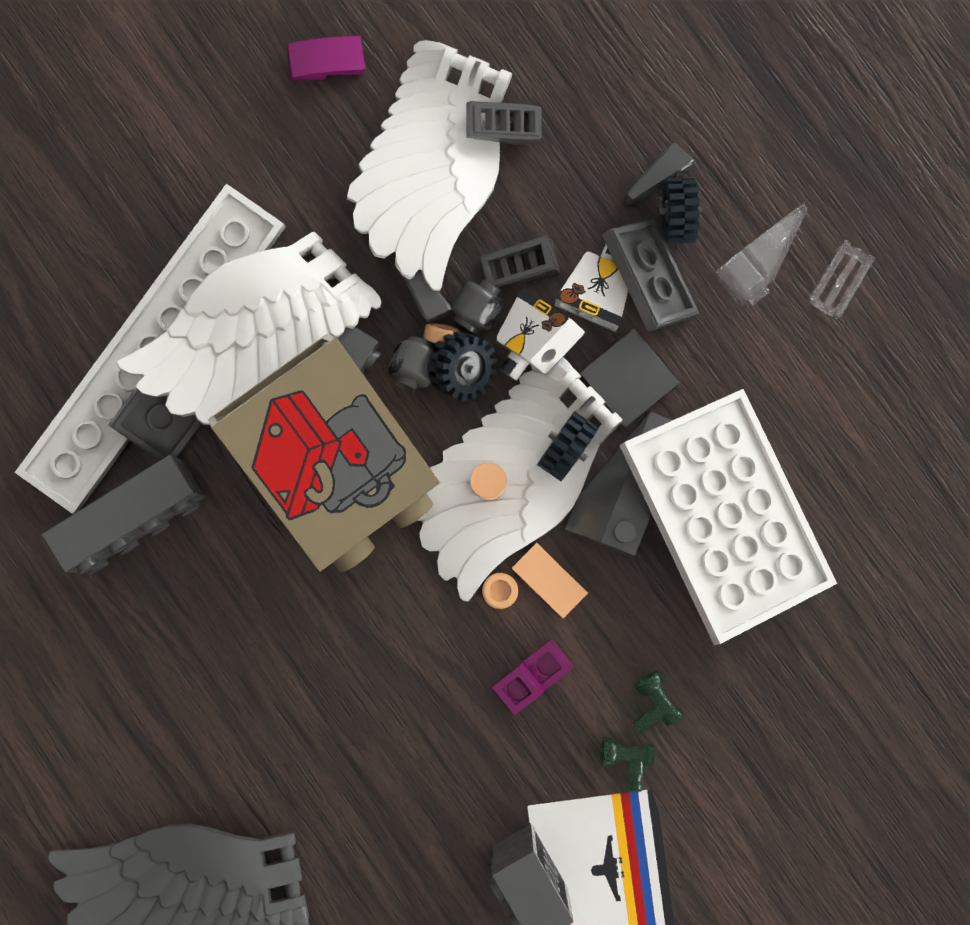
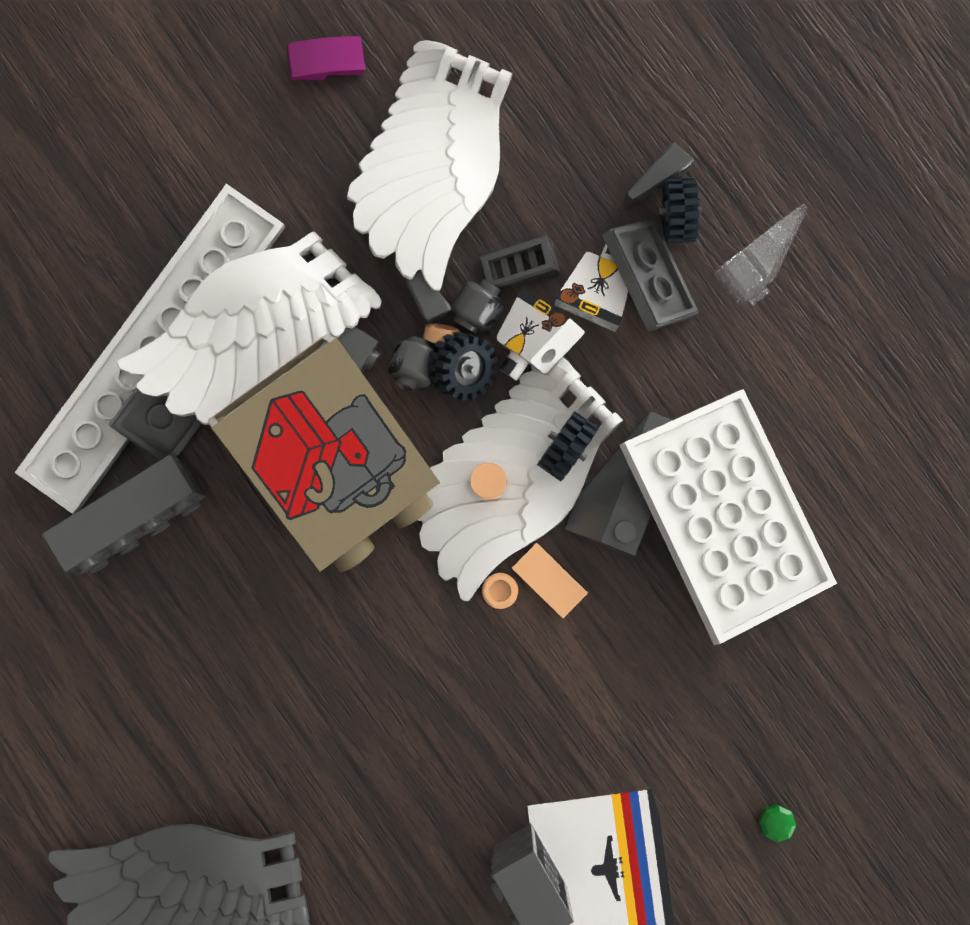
dark grey slope [466,101,542,146] -> none
magenta slope [492,638,574,716] -> none
dark grey tile [579,328,679,429] -> none
clear green piece [600,737,655,792] -> none
clear green piece [633,670,684,734] -> none
clear tile [807,240,875,320] -> none
none -> green tile [757,804,796,843]

